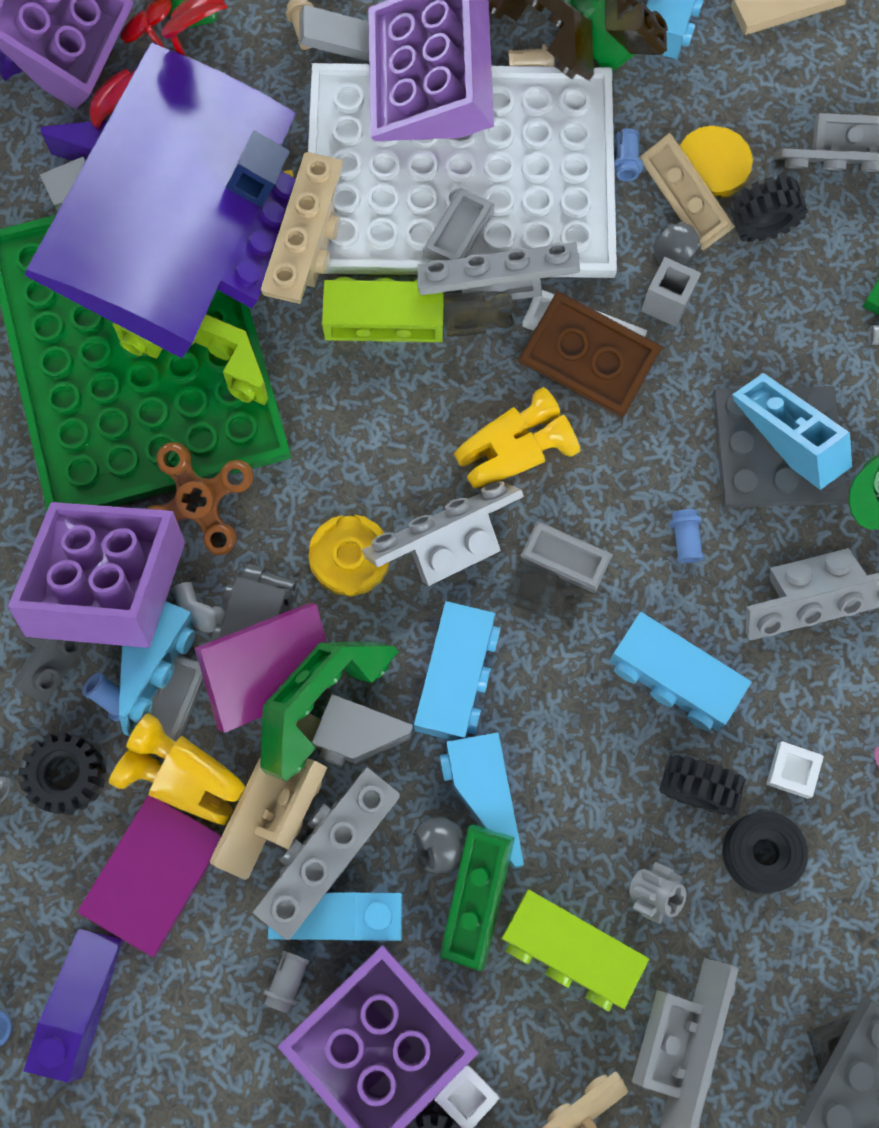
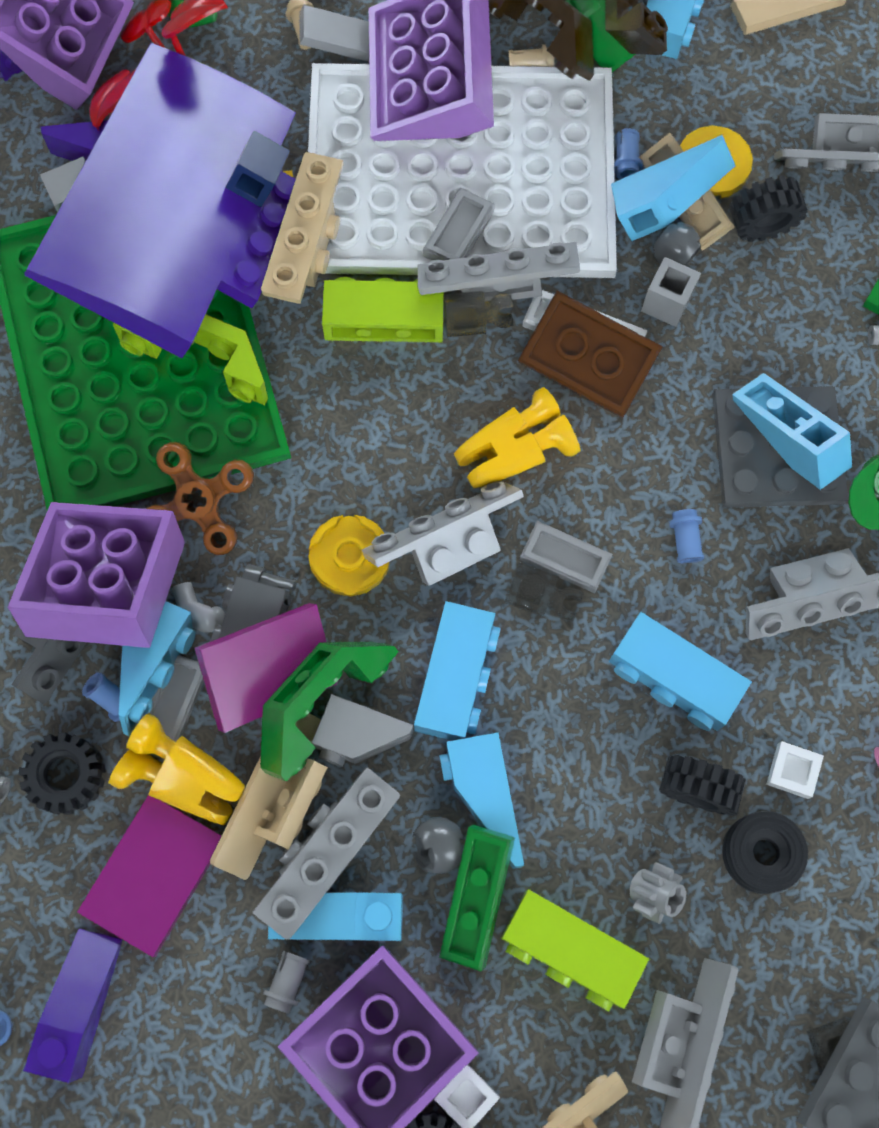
none -> medium azure slope [611,135,736,241]

